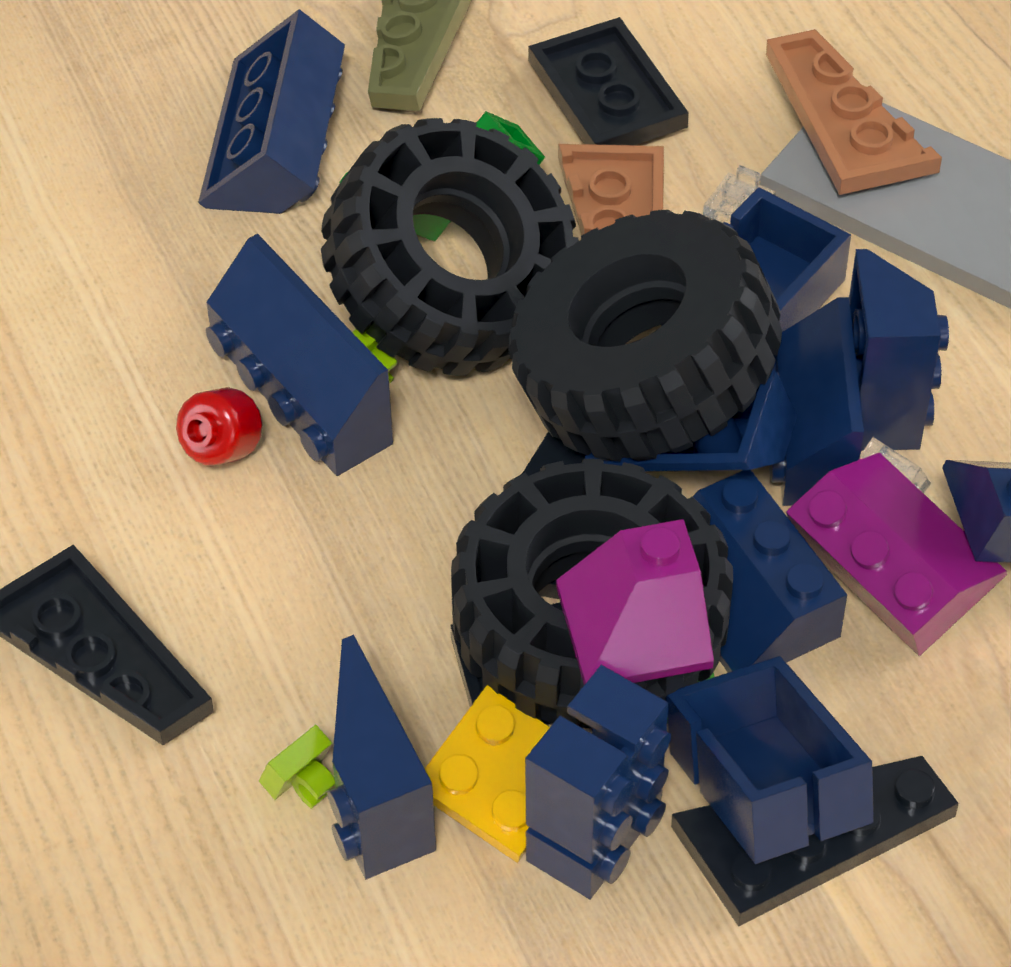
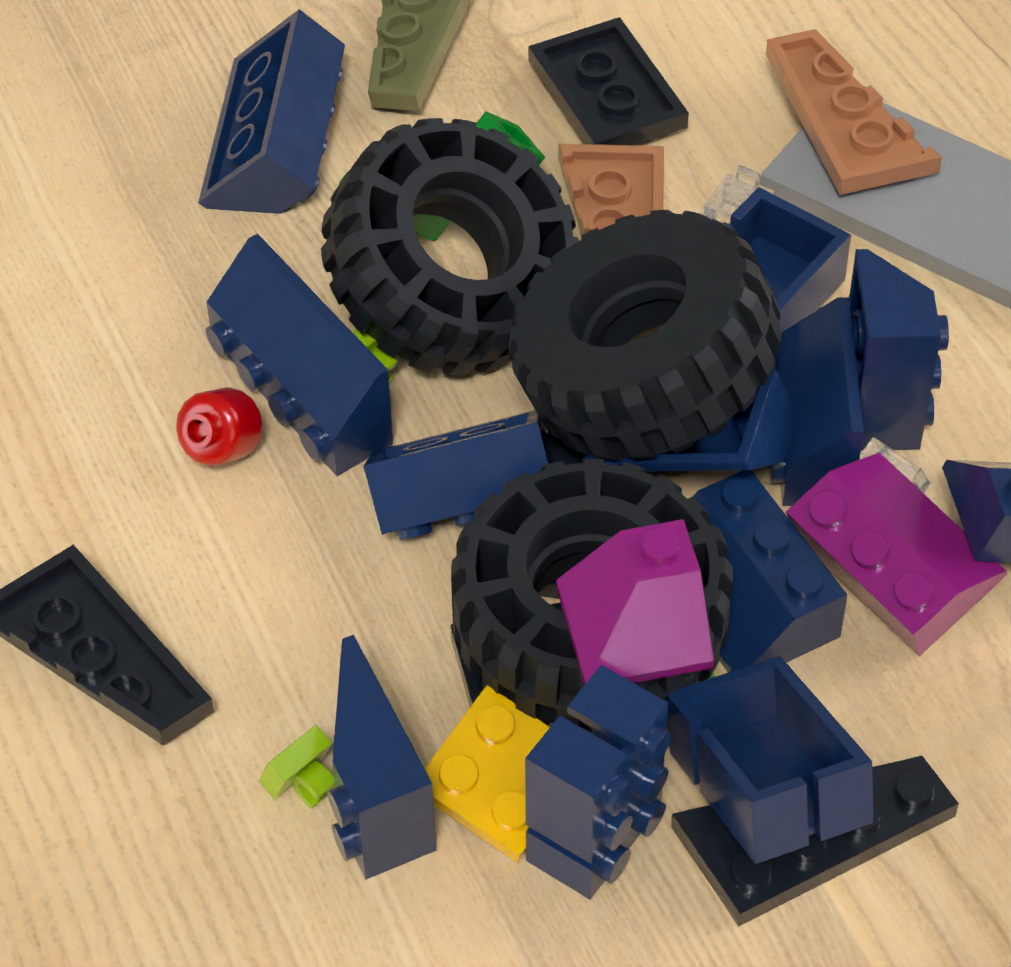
none -> dark blue slope [363,410,552,539]

